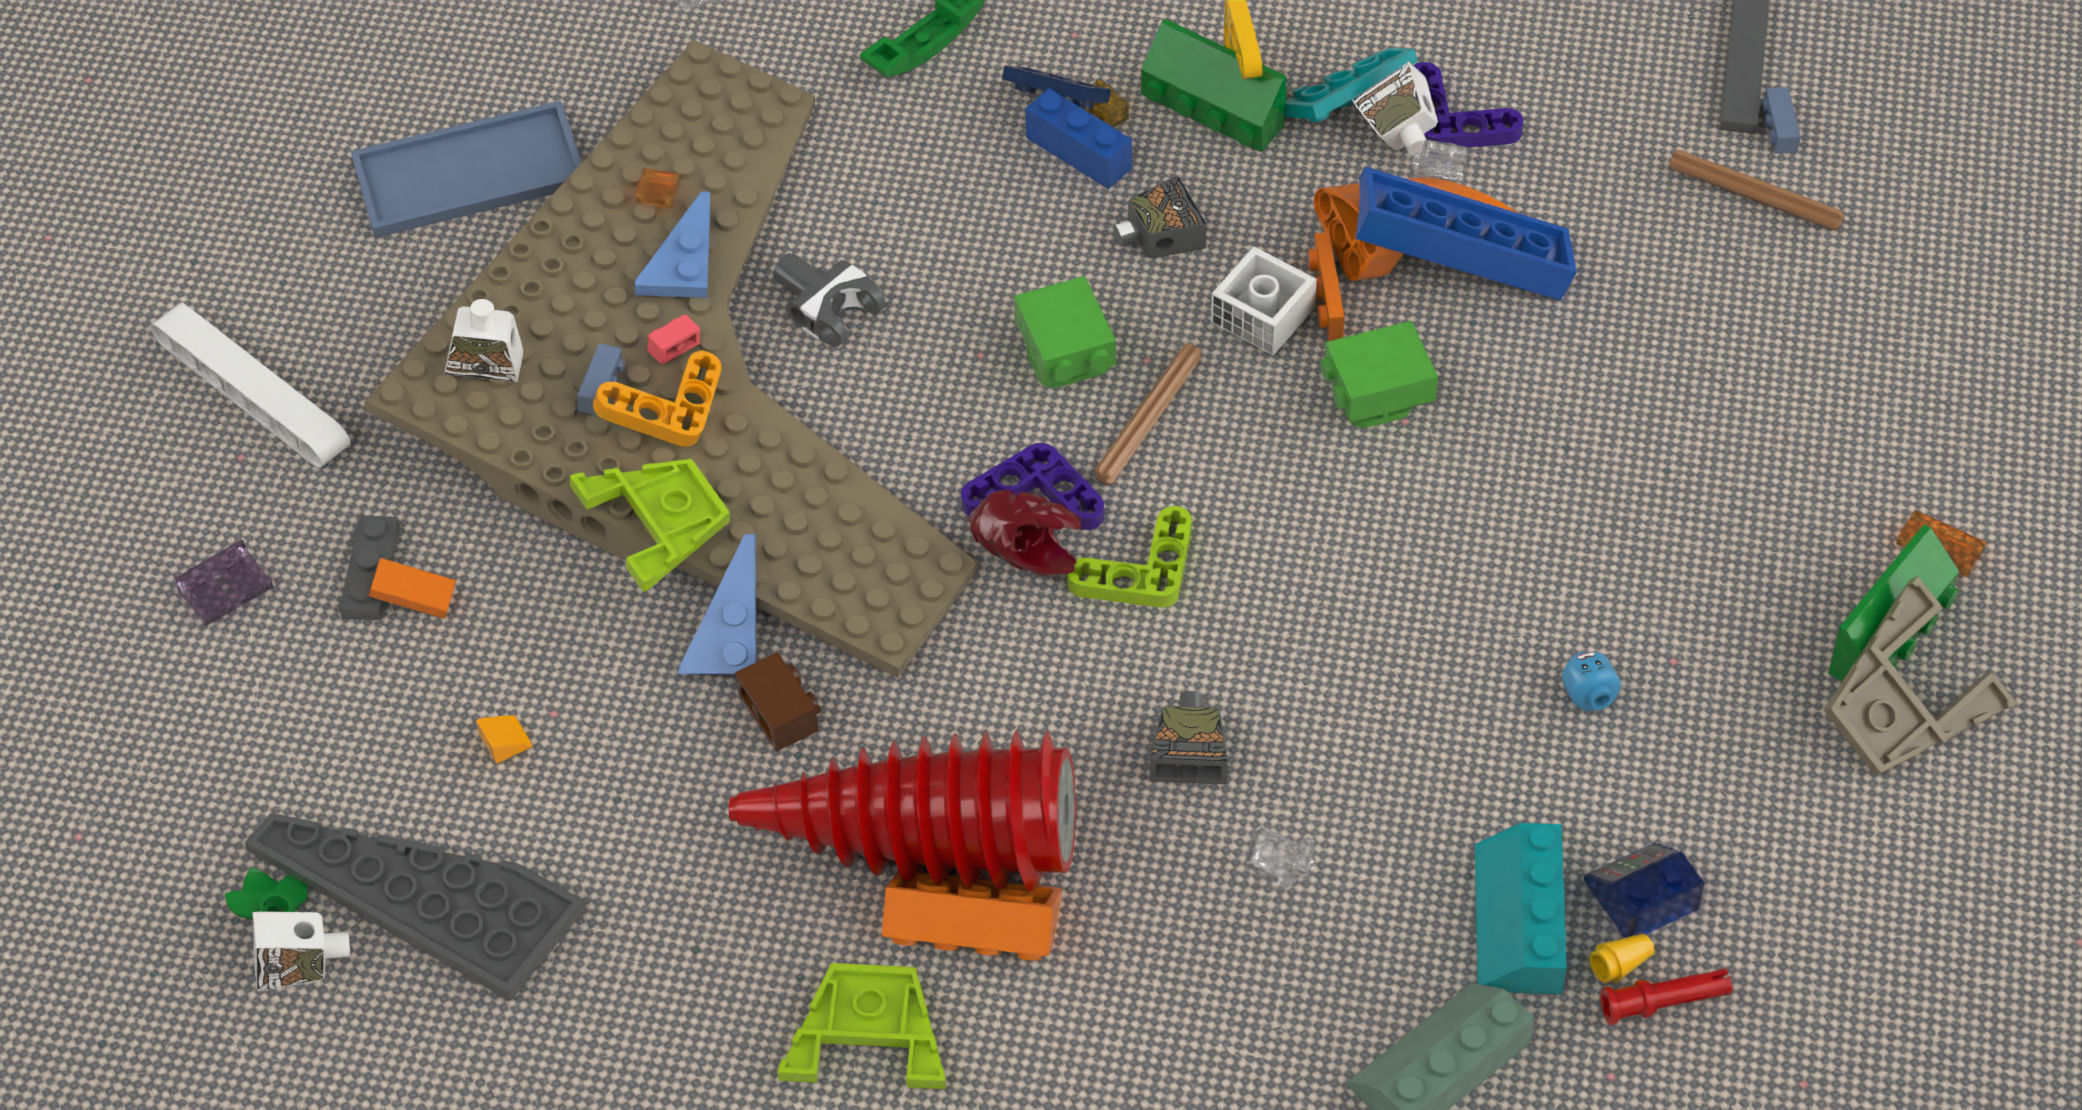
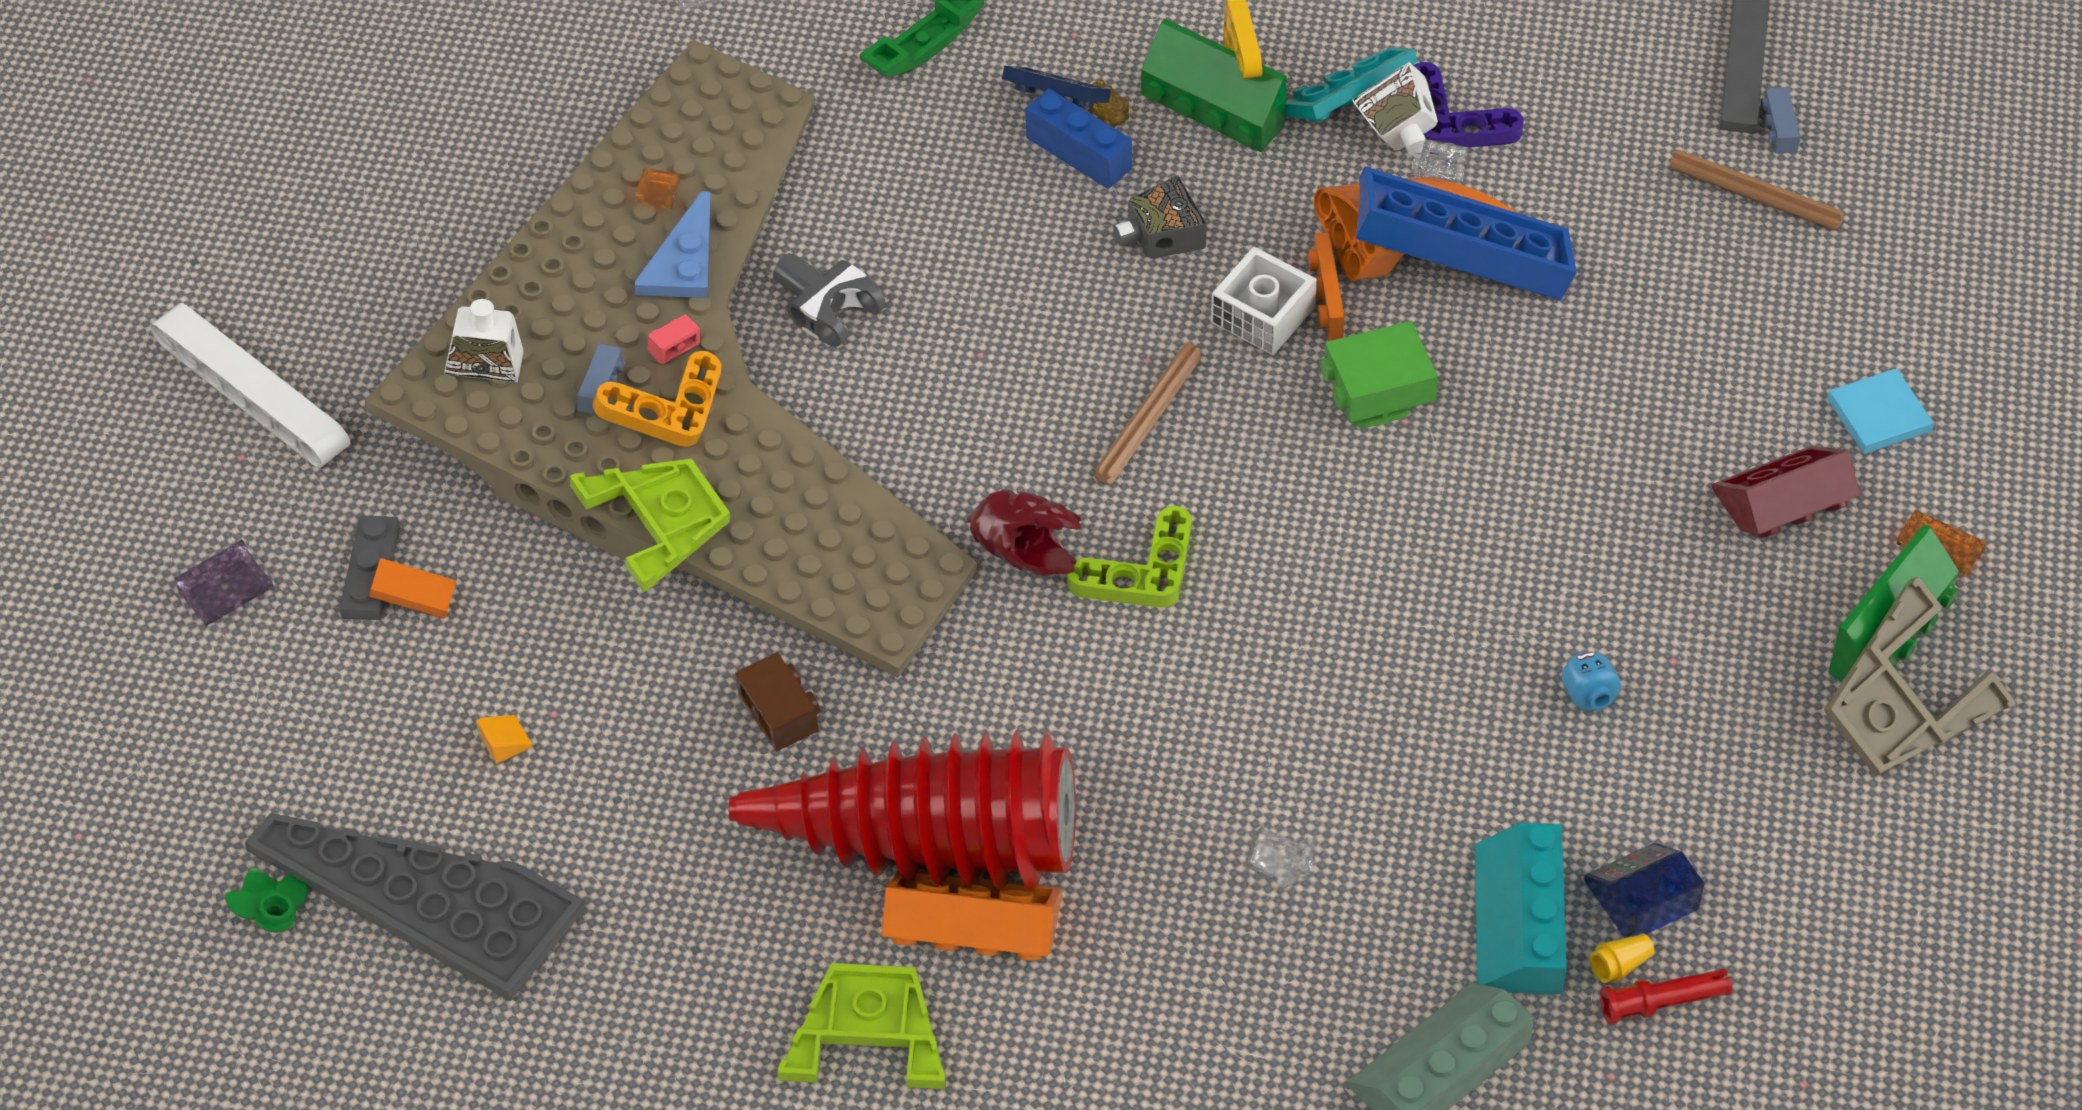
white torso [253,912,350,991] -> none
sand blue tile [351,100,582,238] -> none
medium blue wing [678,534,757,675] -> none
dark purple beam [961,443,1104,530] -> none
bright green brick [1014,276,1116,388] -> none
torso [1149,691,1228,785] -> none
none -> slope [1711,445,1861,538]
none -> medium azure tile [1827,368,1934,454]

